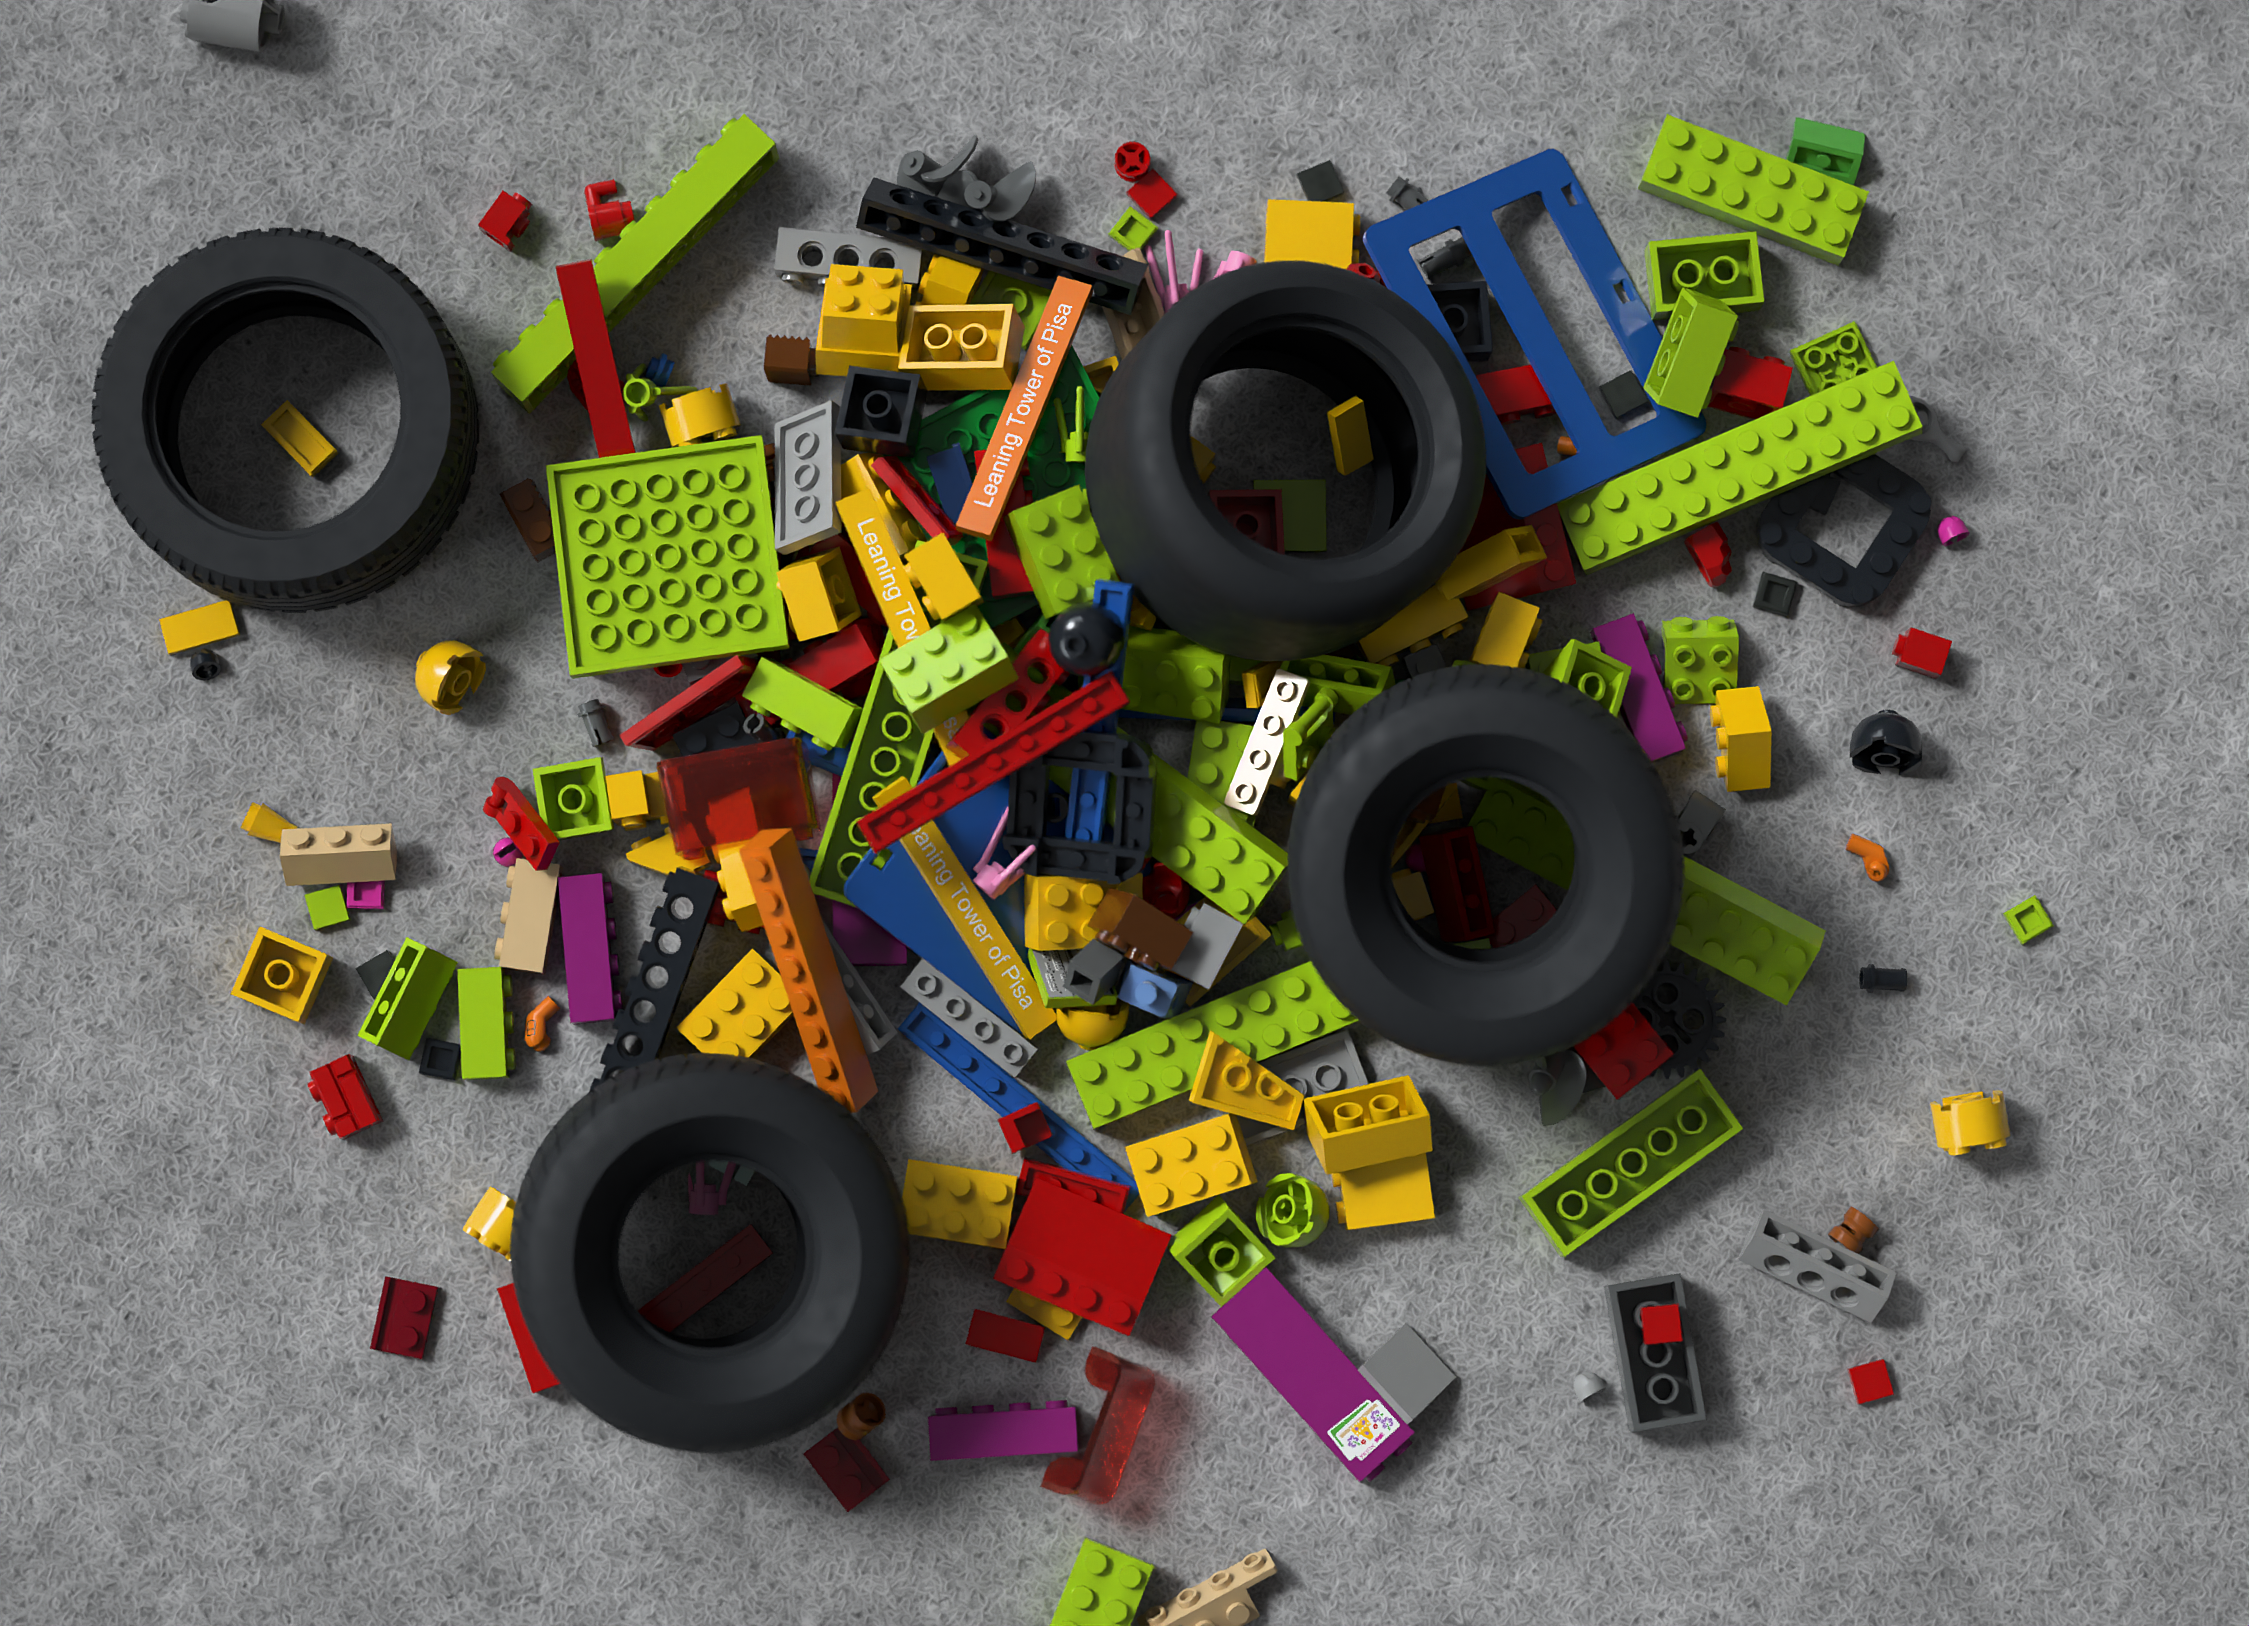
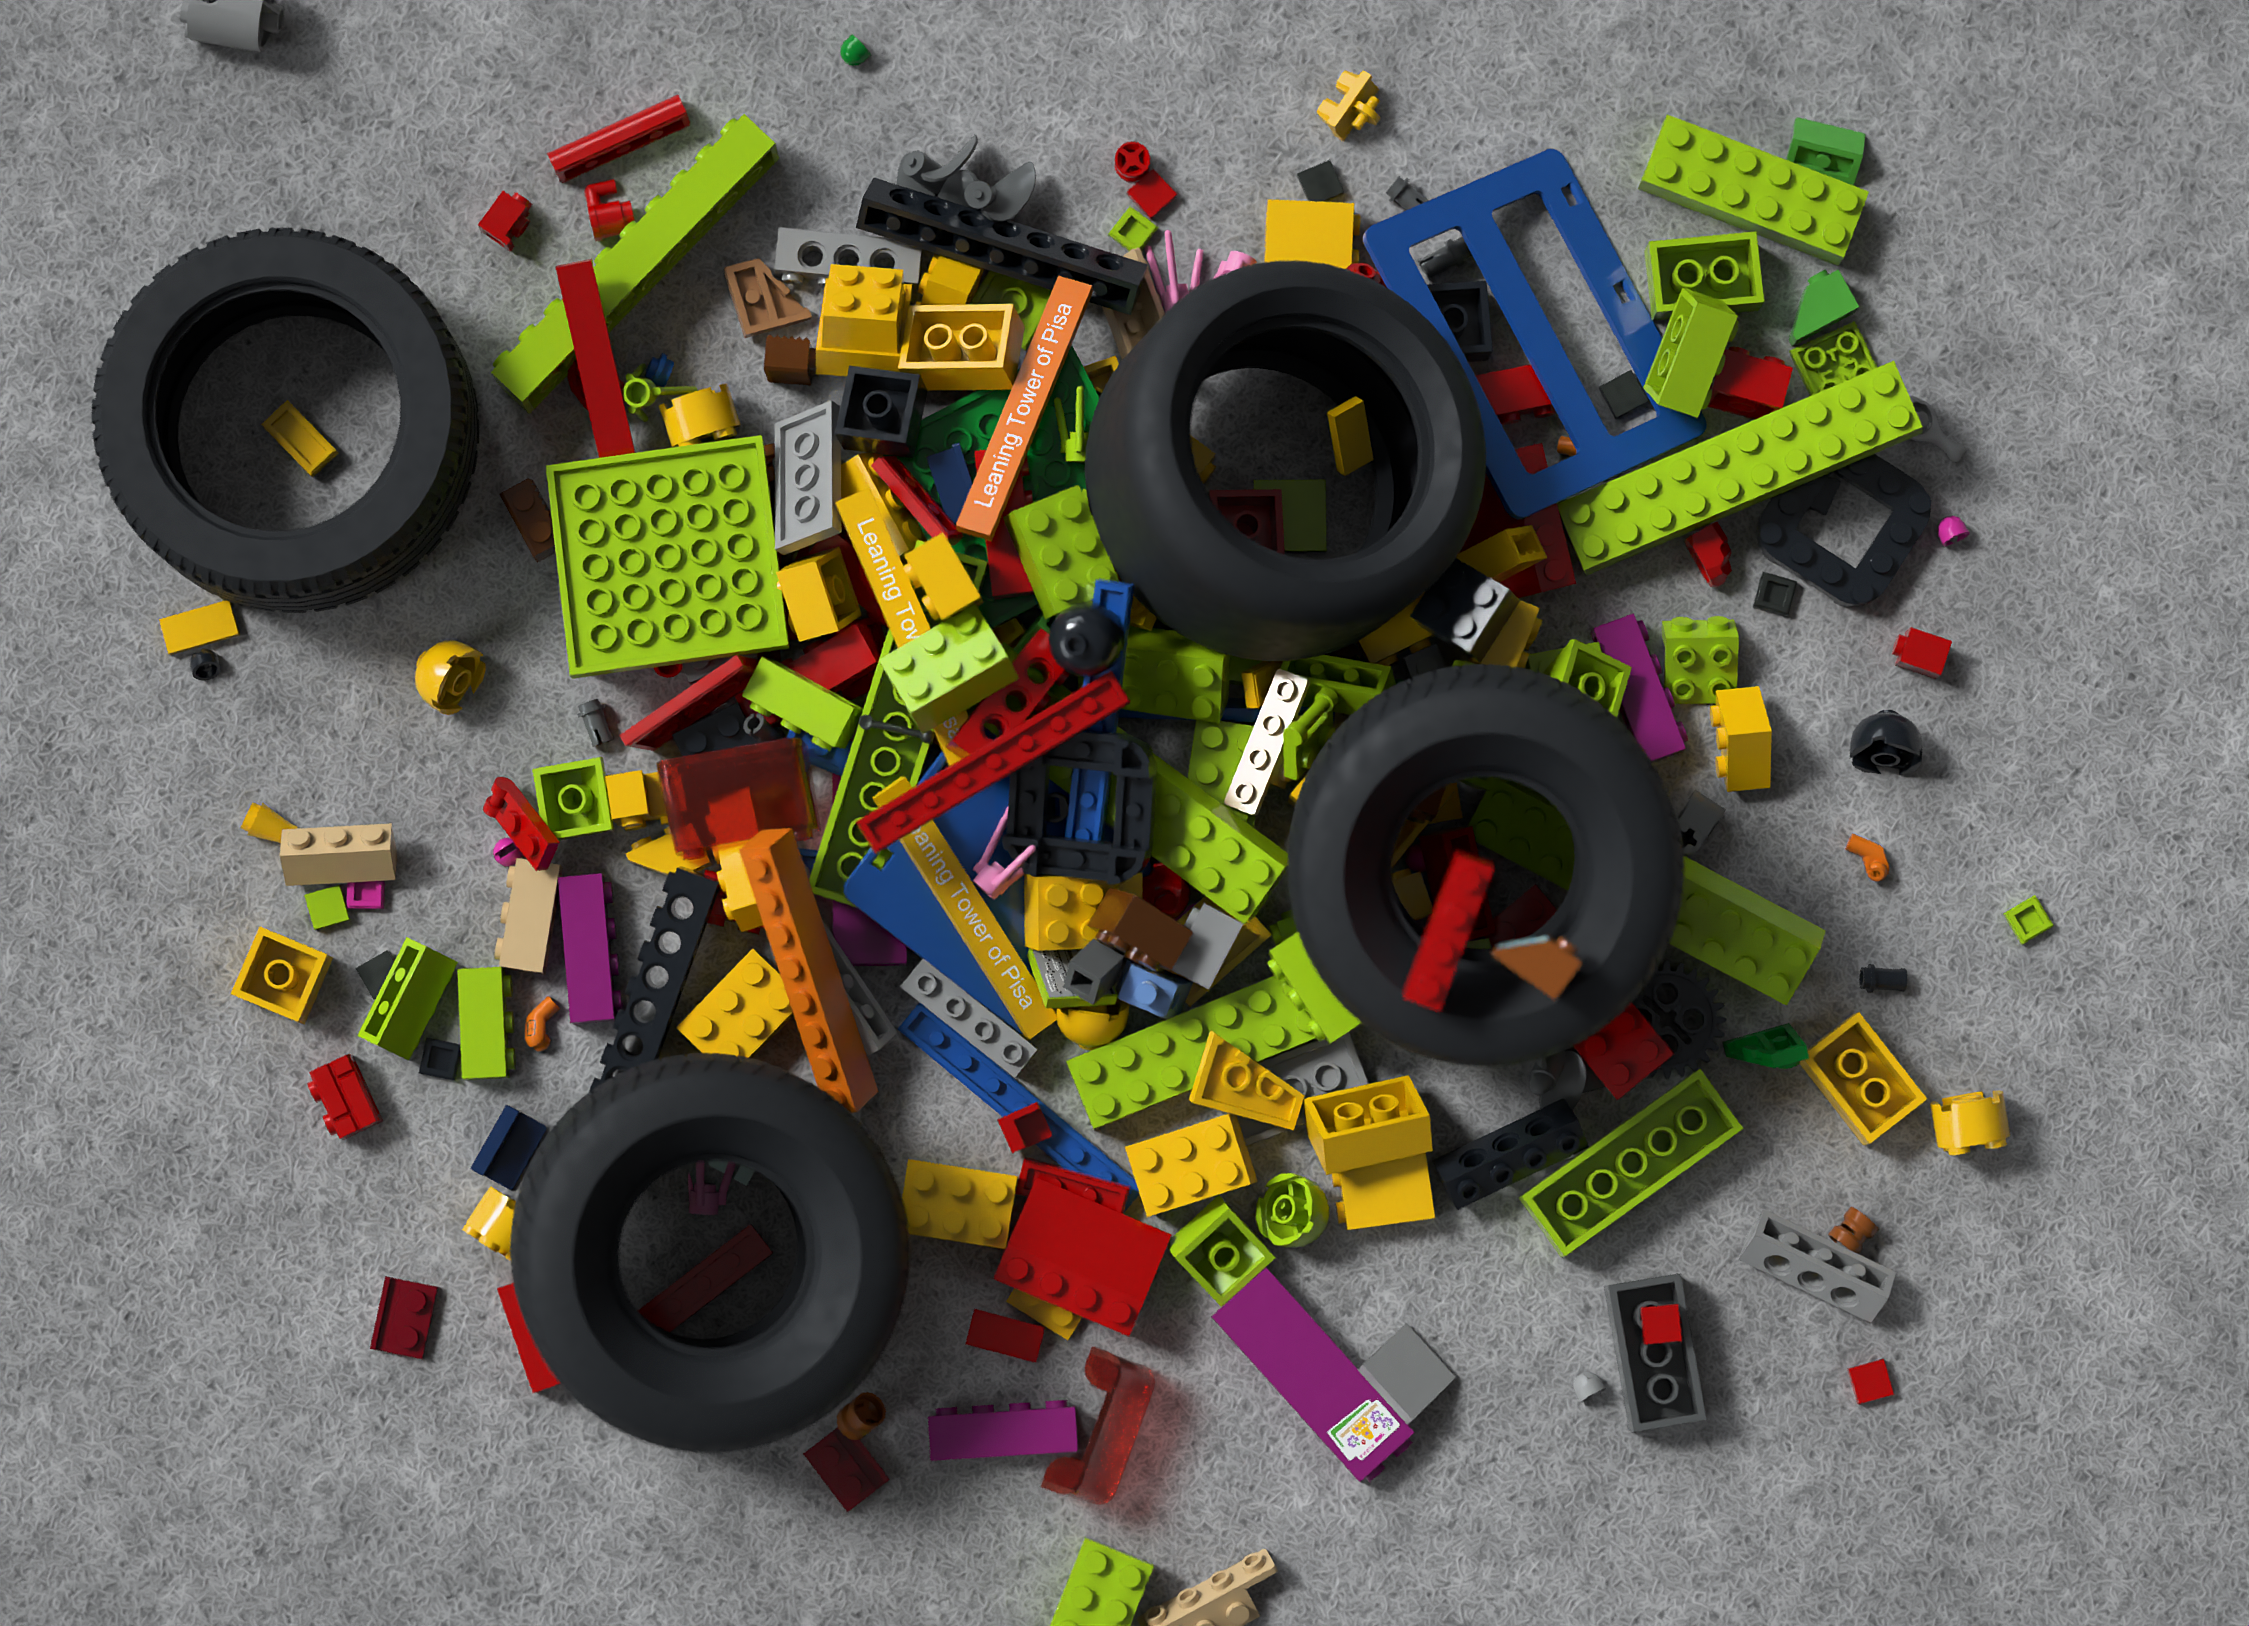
none -> dark blue panel [470,1104,547,1190]
none -> red brick [547,94,691,183]
none -> medium nougat wing [723,258,812,338]
none -> green hinge [840,34,871,66]
none -> pearl dark grey hinge [859,715,935,743]
none -> lime brick [1266,932,1362,1045]
none -> yellow hips [1317,70,1381,141]
none -> red brick [1403,849,1494,1012]
none -> black brick [1410,558,1520,663]
none -> black brick [1432,1098,1589,1210]
none -> dark orange slope [1491,935,1582,1000]
none -> green wing [1722,1023,1809,1069]
none -> bright green slope [1788,269,1859,346]
none -> yellow brick [1800,1012,1927,1145]

